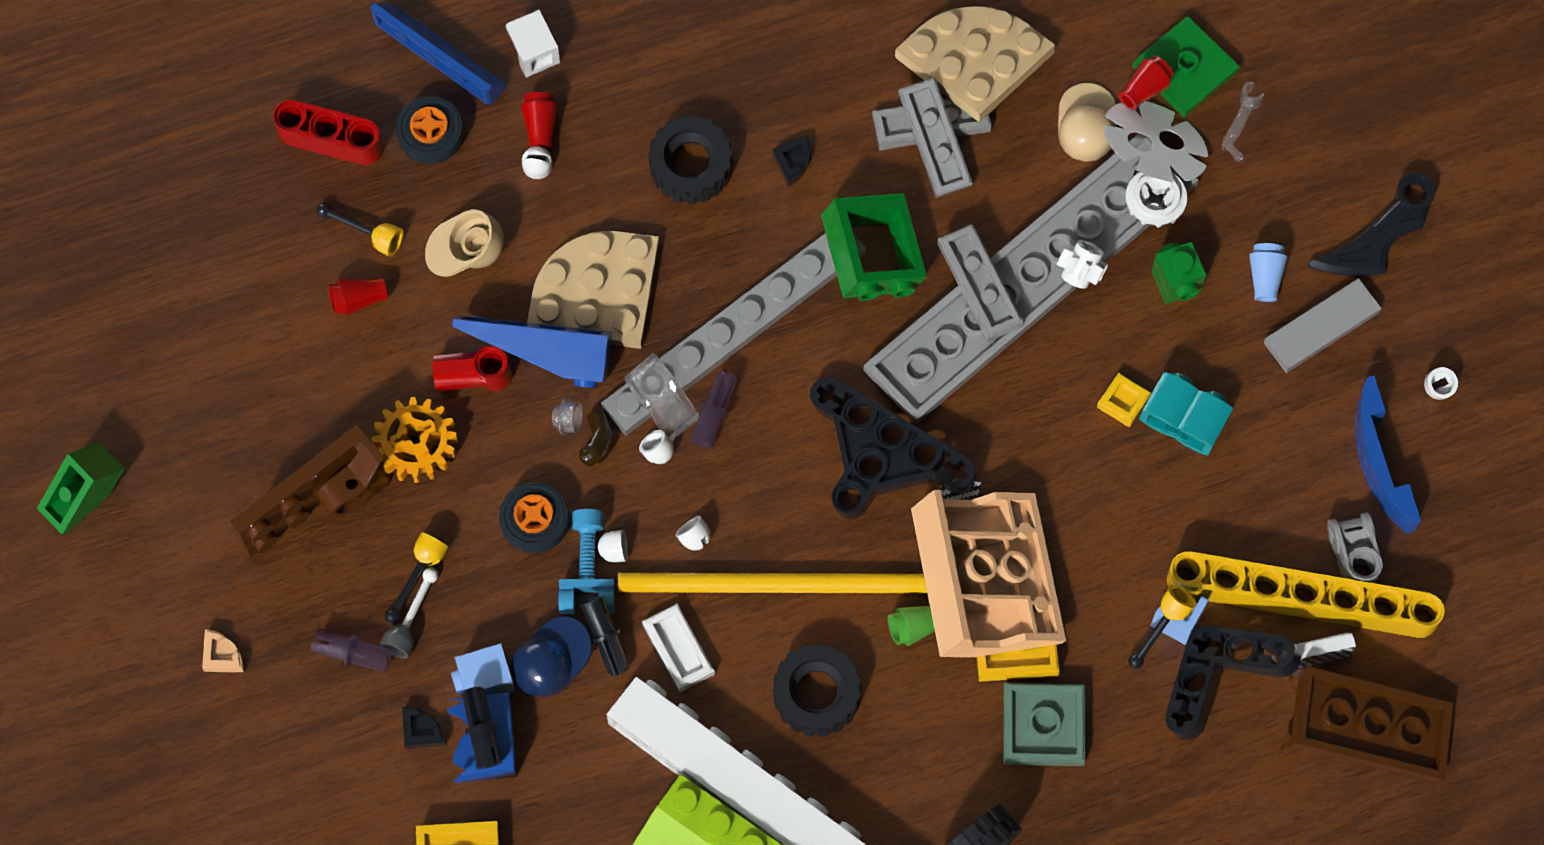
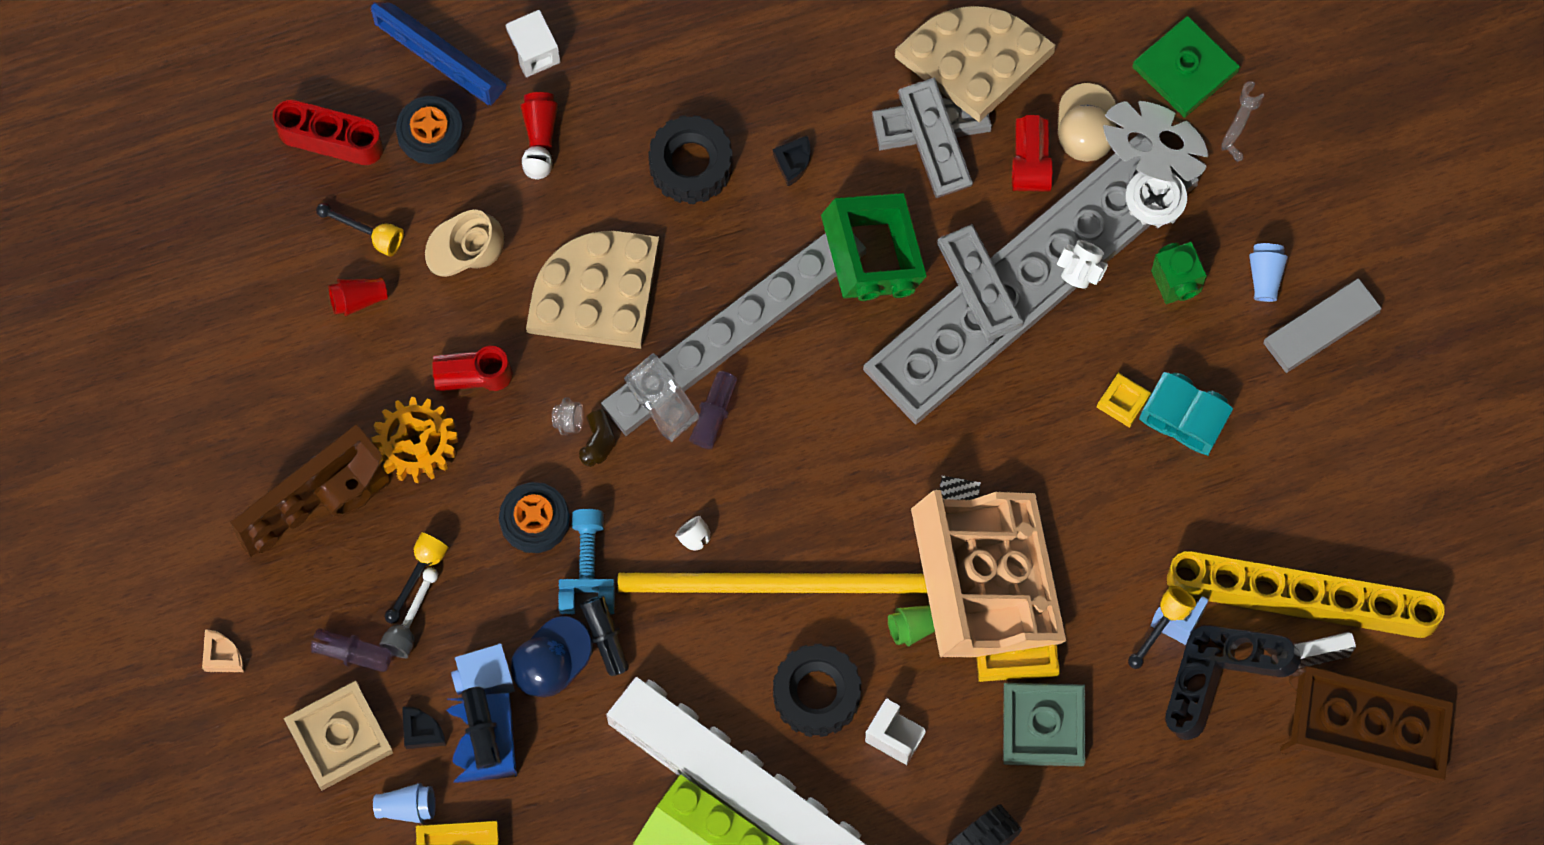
green slope [37,442,125,535] -> none
slope [452,315,612,388] -> none
white hinge [598,530,628,563] -> none
white hinge [639,430,674,464] -> none
white tile [642,604,715,693] -> none
black beam [810,377,977,519] -> none
red cone [1119,56,1174,110] -> none
black piece [1309,172,1436,276] -> none
light grey piece [1327,512,1383,584] -> none
blue slope [1355,376,1421,534] -> none
white hinge [1424,367,1458,400] -> none
none -> tan plate [284,681,393,791]
none -> light blue cone [373,783,435,824]
none -> white panel [865,698,926,765]
none -> red piece [1012,115,1052,192]

